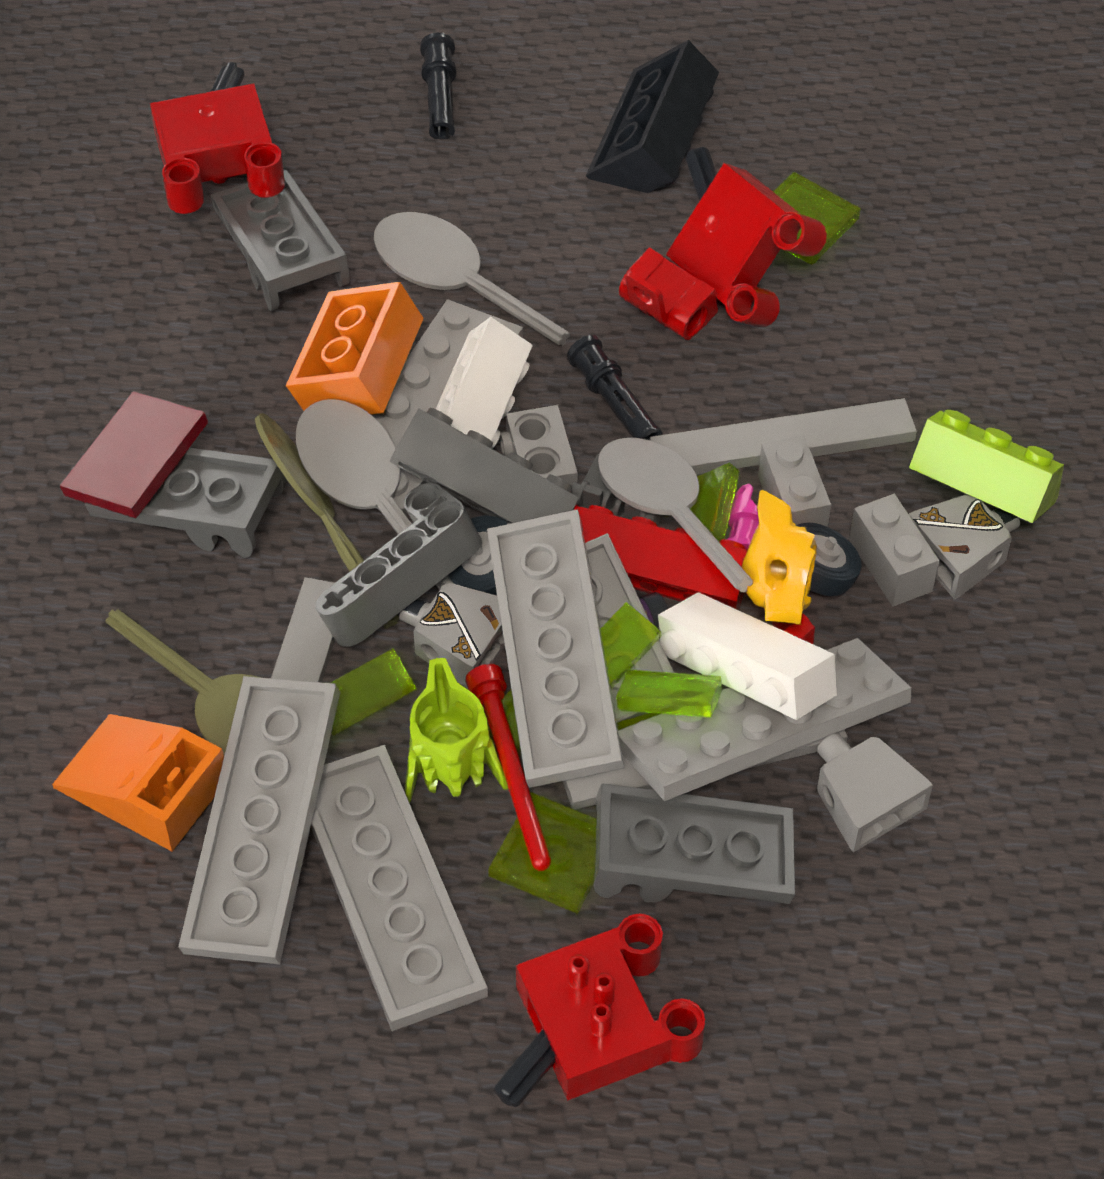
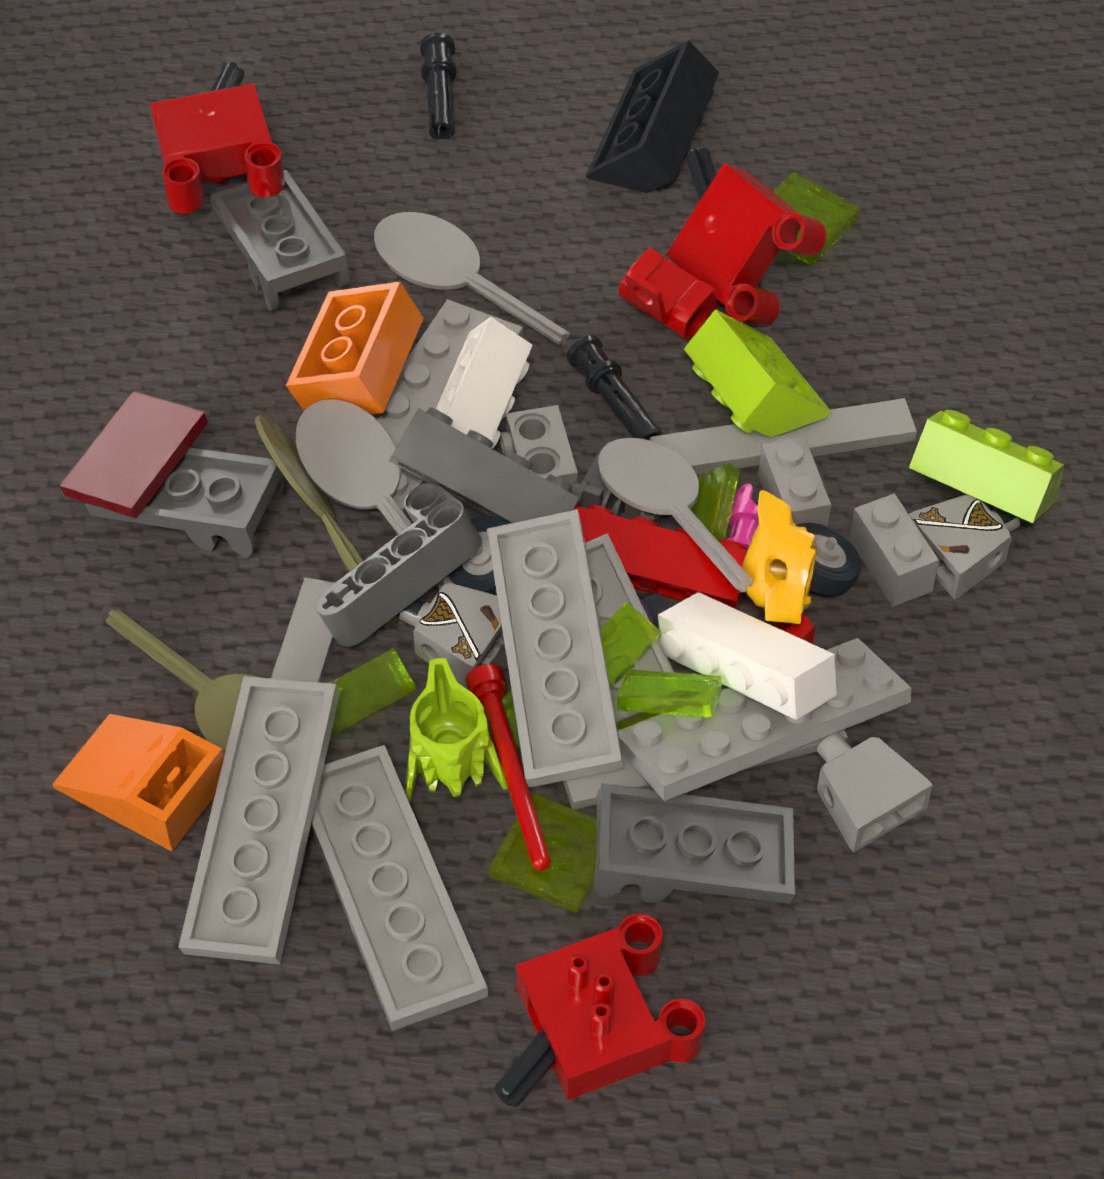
none -> lime slope [684,309,832,438]

